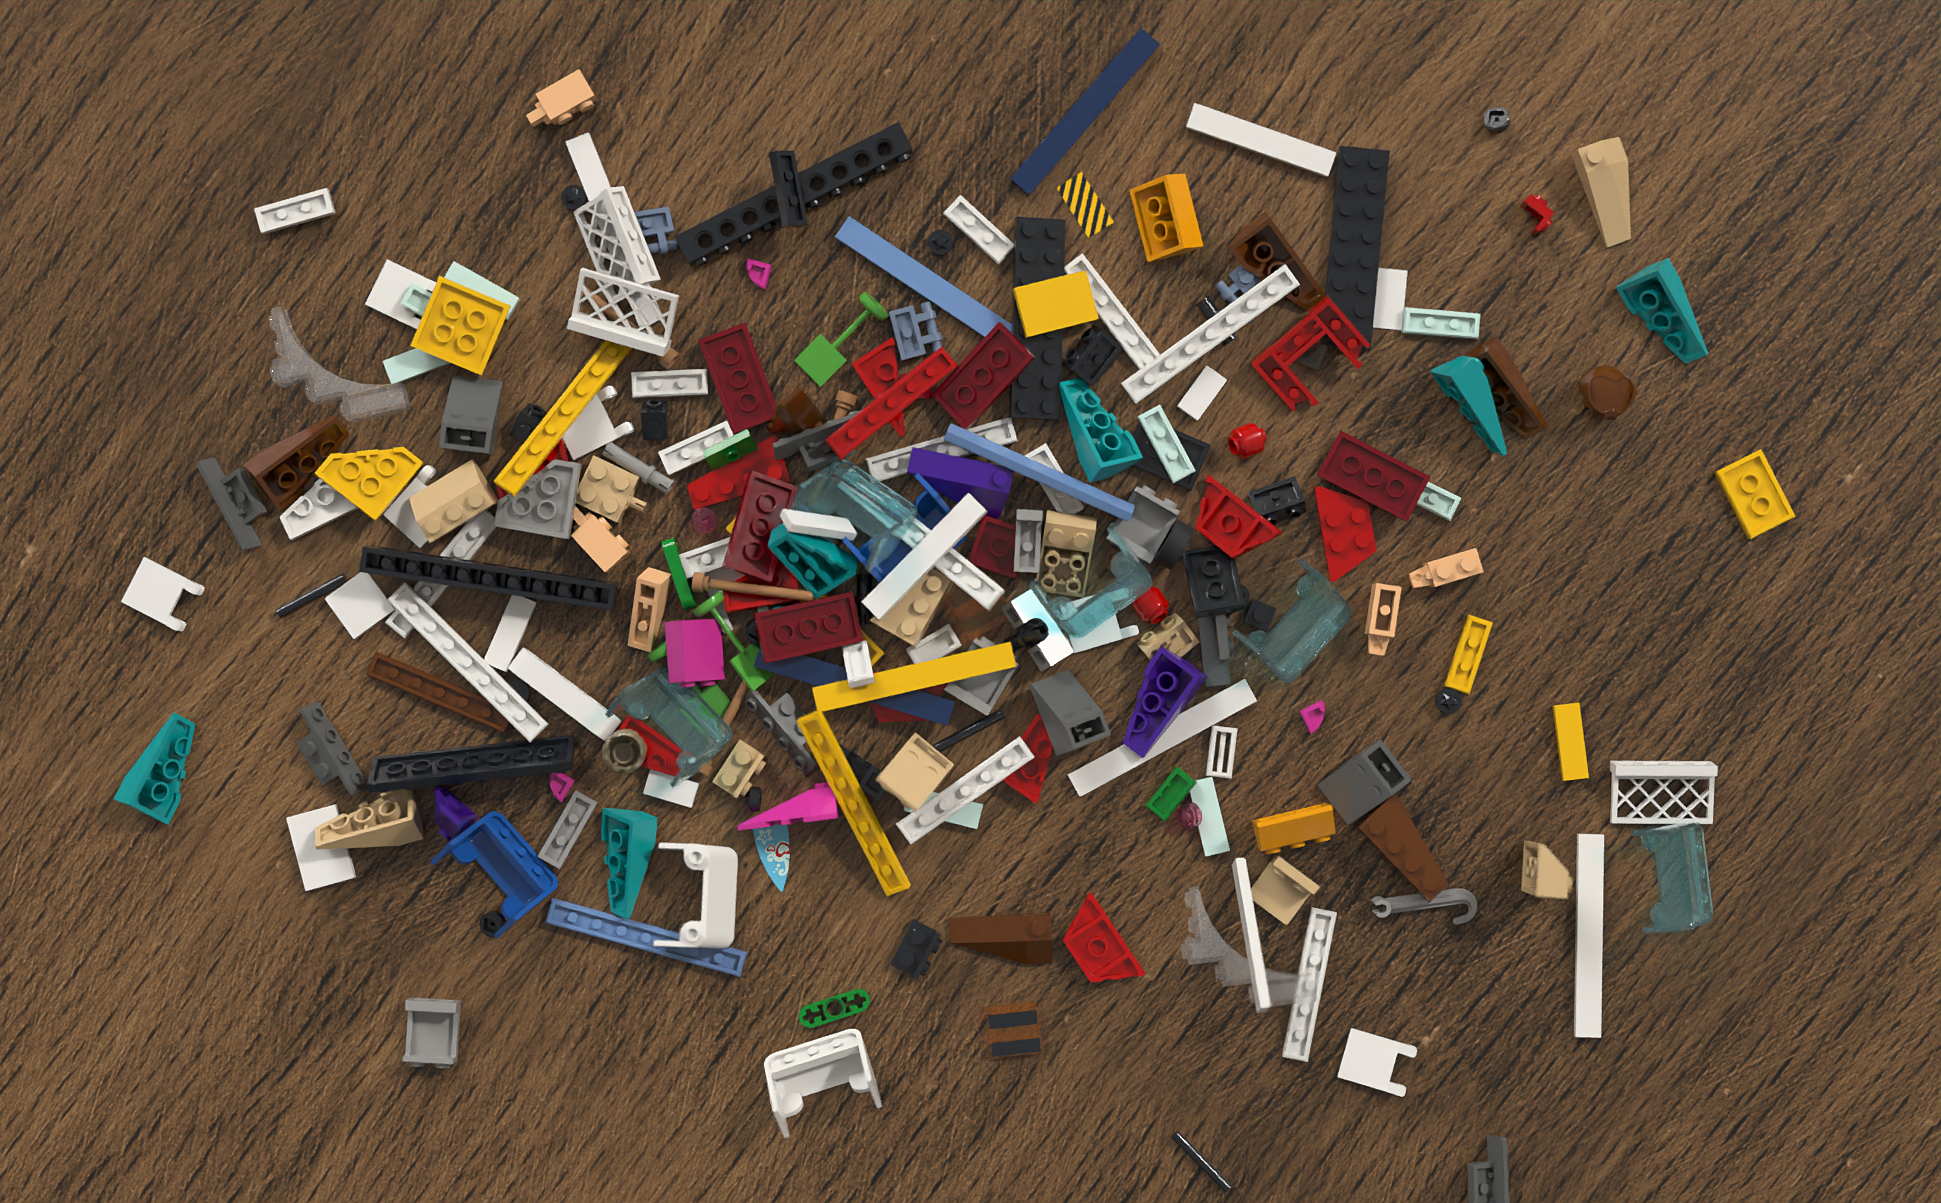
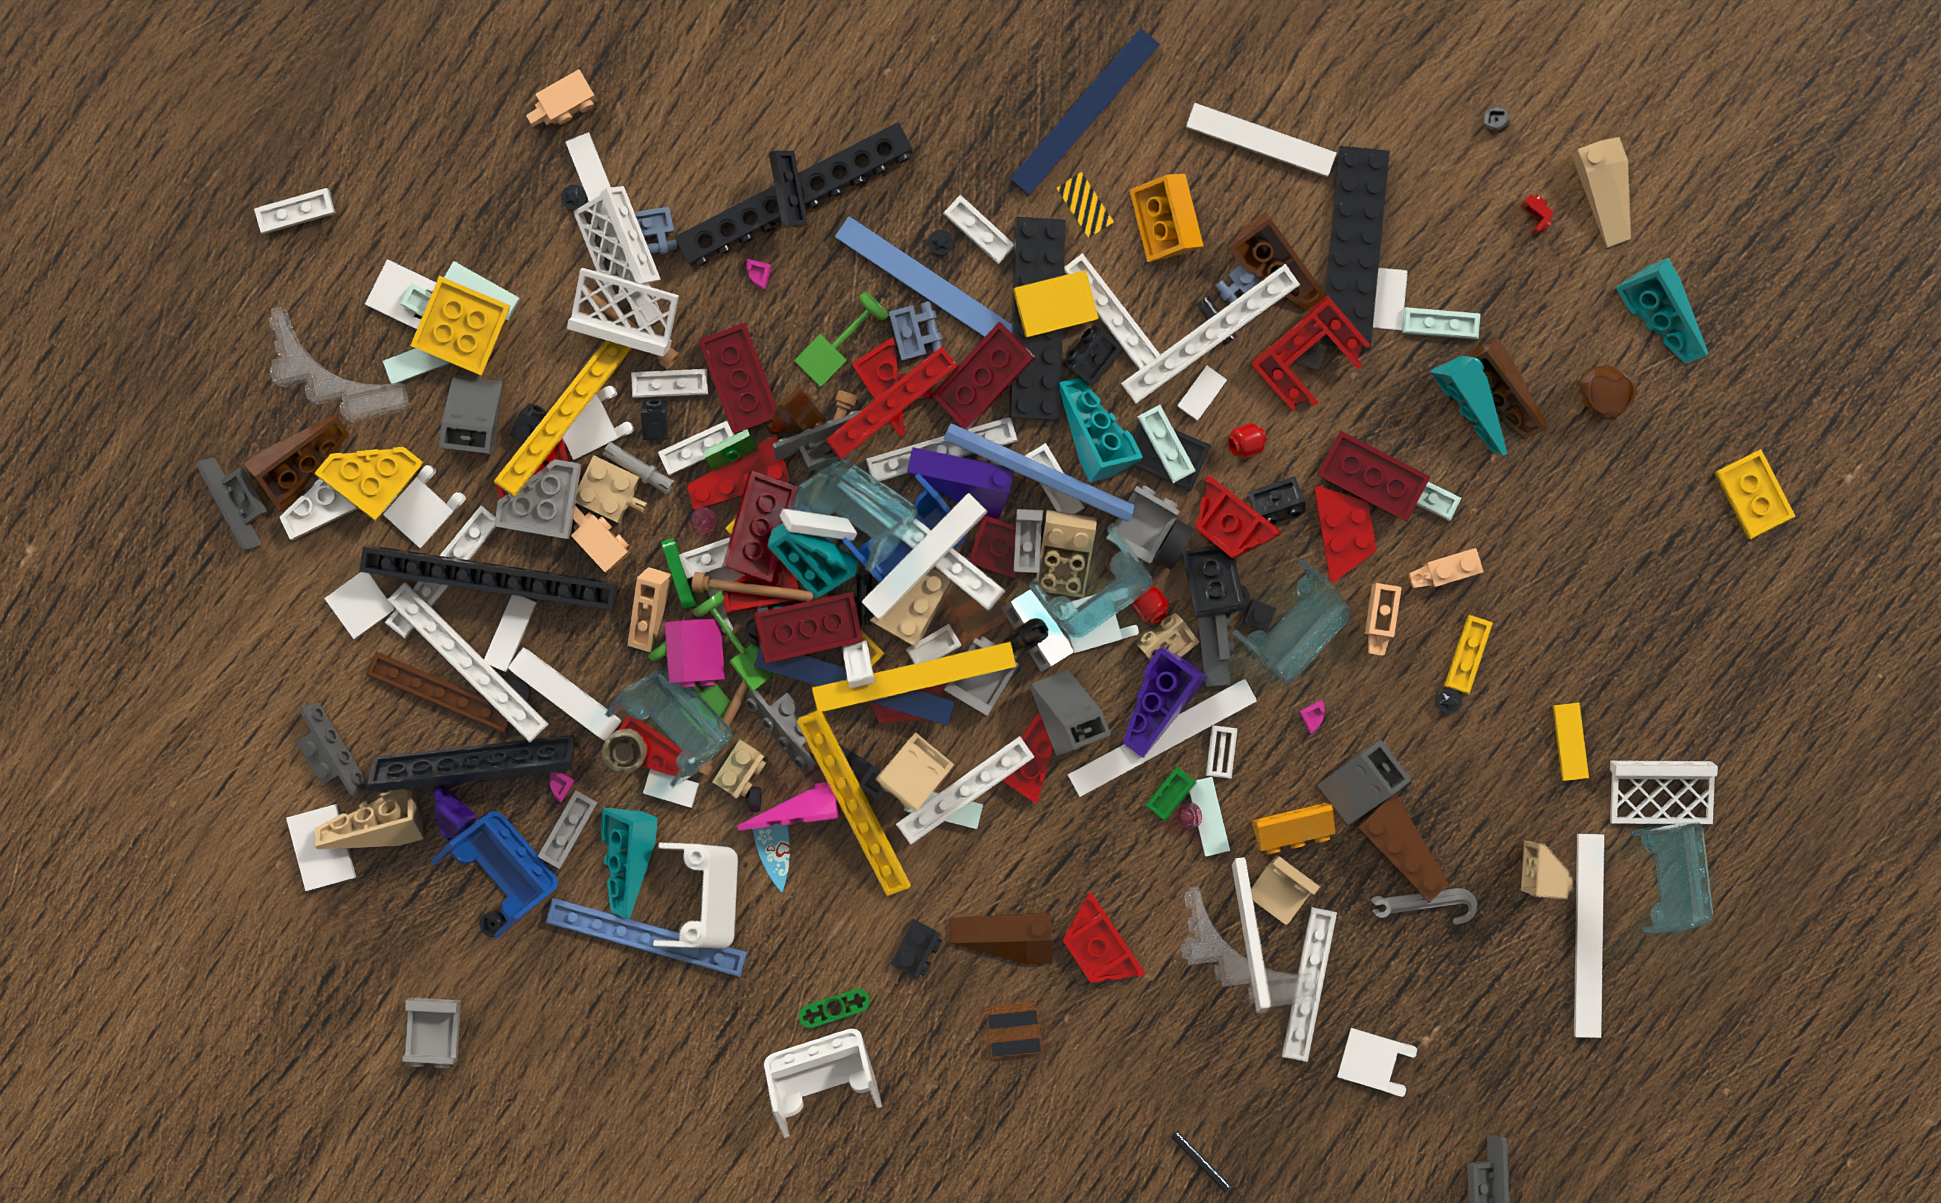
teal wedge [113,712,196,825] -> none
white flag [121,557,205,631] -> none
black bar [276,573,347,618] -> none
tan slope [409,459,499,543] -> none
black bar [934,709,1005,752] -> none

